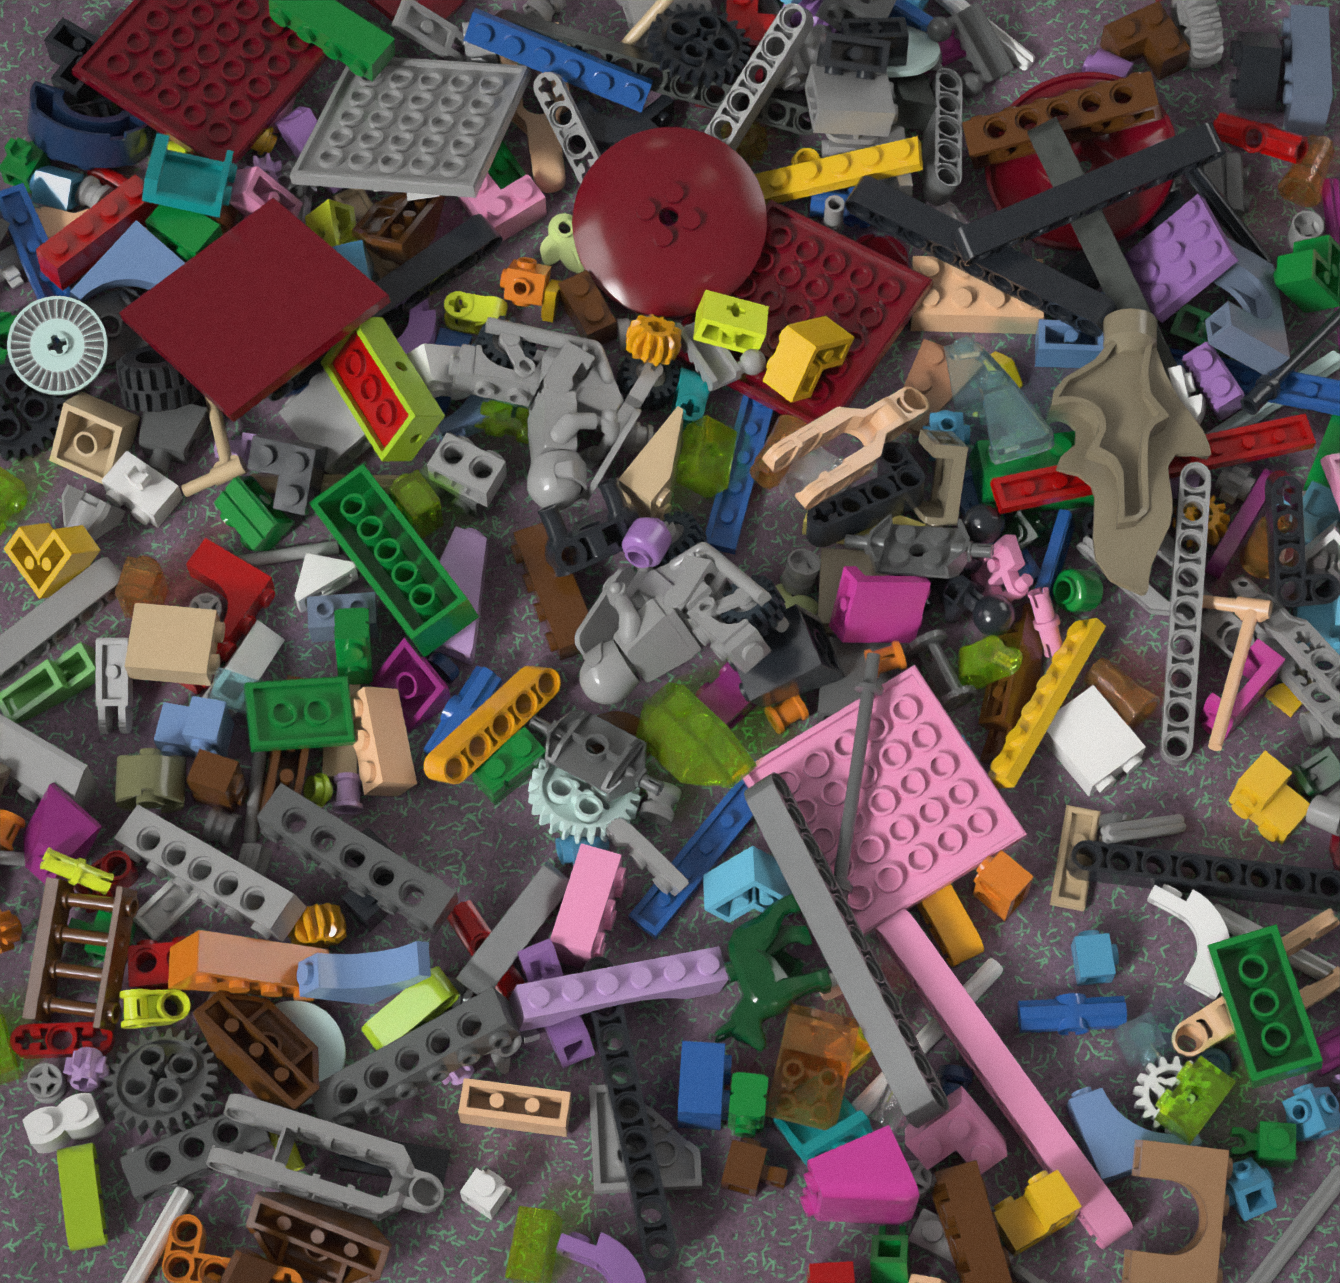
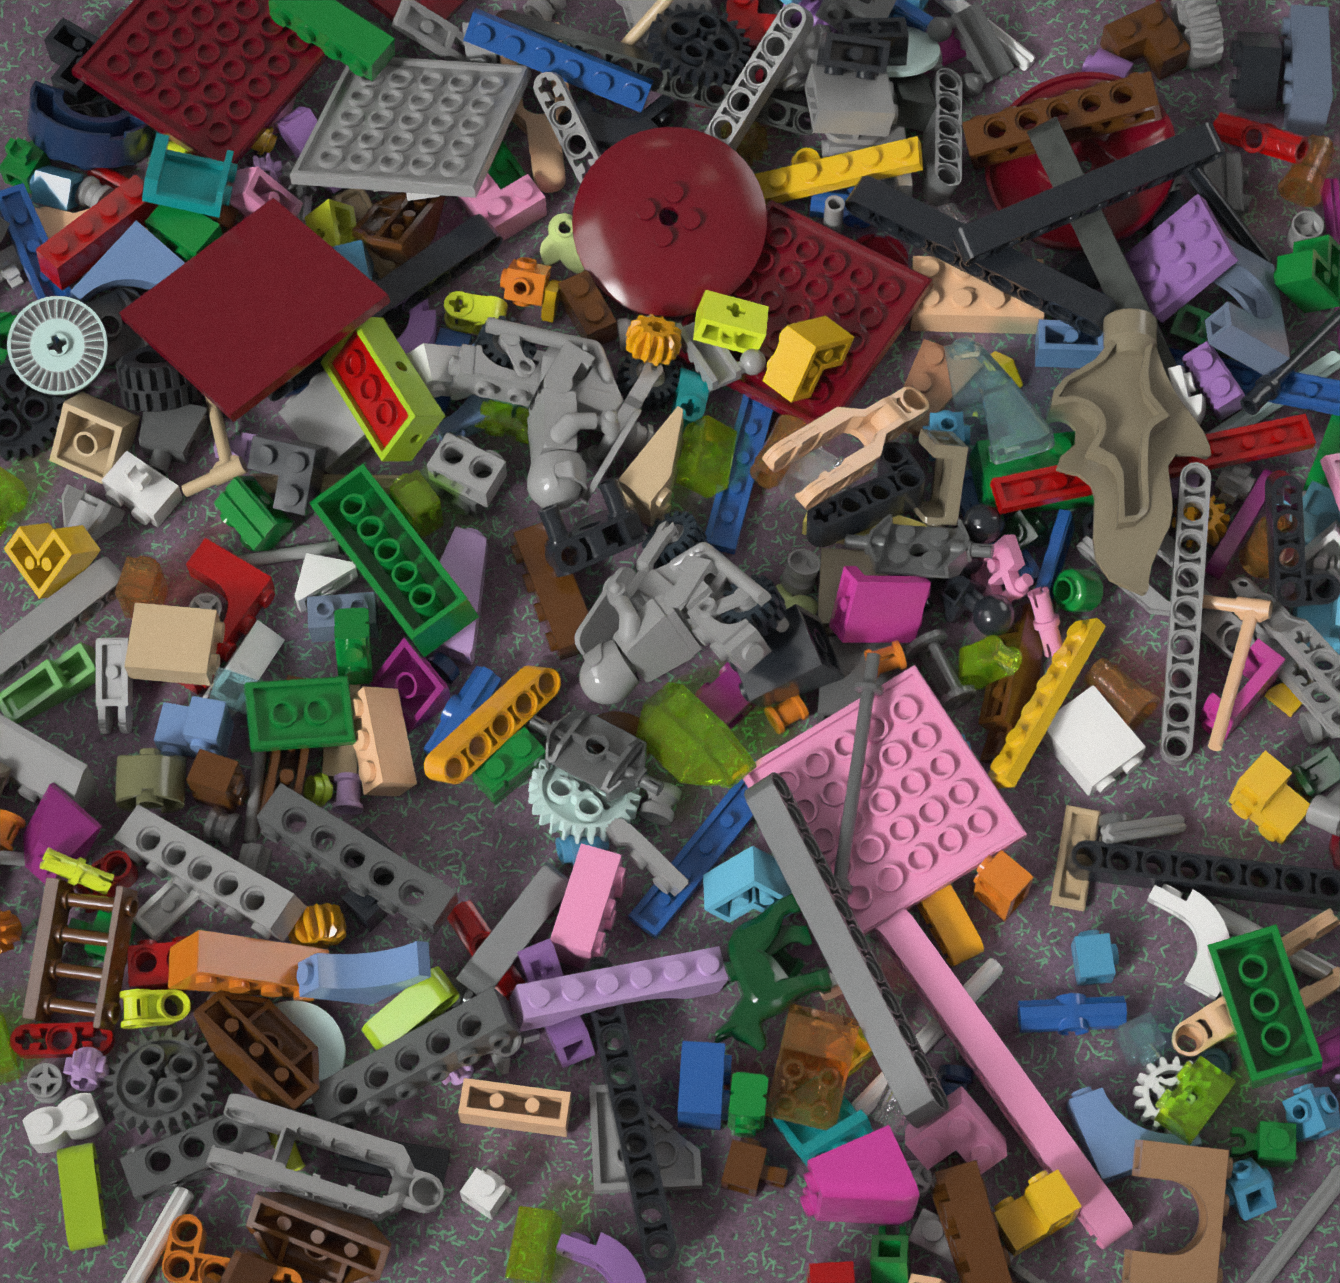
medium lavender head [622,517,672,568] -> none

